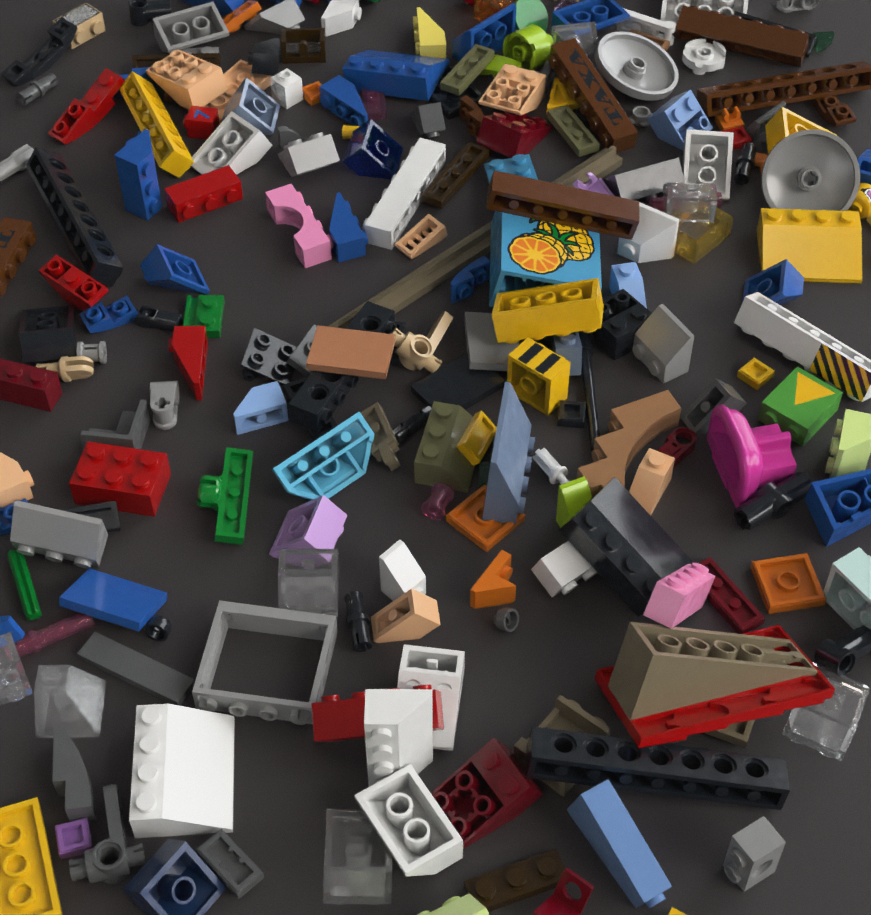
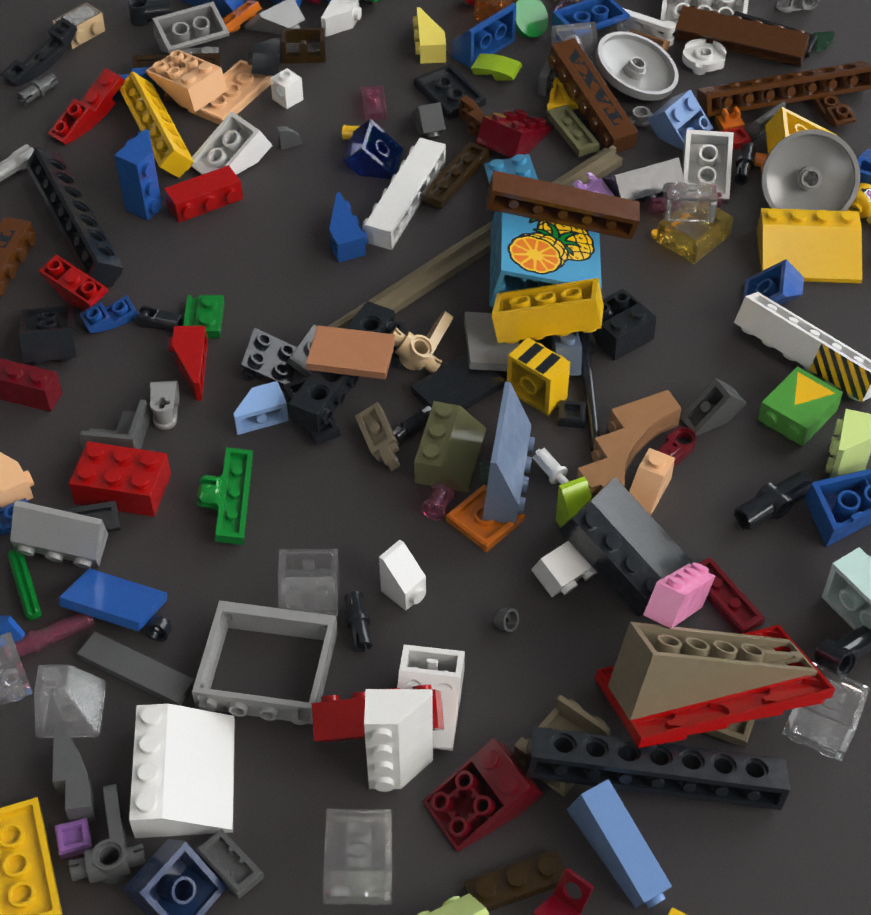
tan arm [36,356,94,382] -> none
light grey bush [77,341,107,364] -> none
blue slope [140,244,210,295] -> none
red brick [183,105,220,140] -> none
sand blue slope [222,77,280,135] -> none
bright pink arch [265,184,333,268] -> none
lavender slope [269,495,347,566] -> none
medium azure wedge [272,412,375,500] -> none
slope [278,132,340,177] -> none
orange tile [302,81,322,106] -> none
blue slope [319,75,368,126] -> none
blue slope [342,50,450,101] -> none
white slope [354,764,463,877] -> none
light nougat slope [371,588,440,643] -> none
light nougat slope [394,214,447,260] -> none
olive plate [440,44,495,96] -> none
blue slope [450,256,490,304] -> none
yellow tile [456,410,497,466] -> none
orange slope [470,550,516,609] -> none
light nougat slope [479,64,546,115] -> none
lime brick [503,24,554,71] -> none
light blue slope [609,262,647,308] -> none
white slope [617,202,679,263] -> none
light grey slope [632,304,694,384] -> none
dark pink piece [706,404,797,508] -> none
light grey brick [723,816,786,892] -> none
yellow tile [737,357,775,390] -> none
orange tile [750,553,826,614] -> none

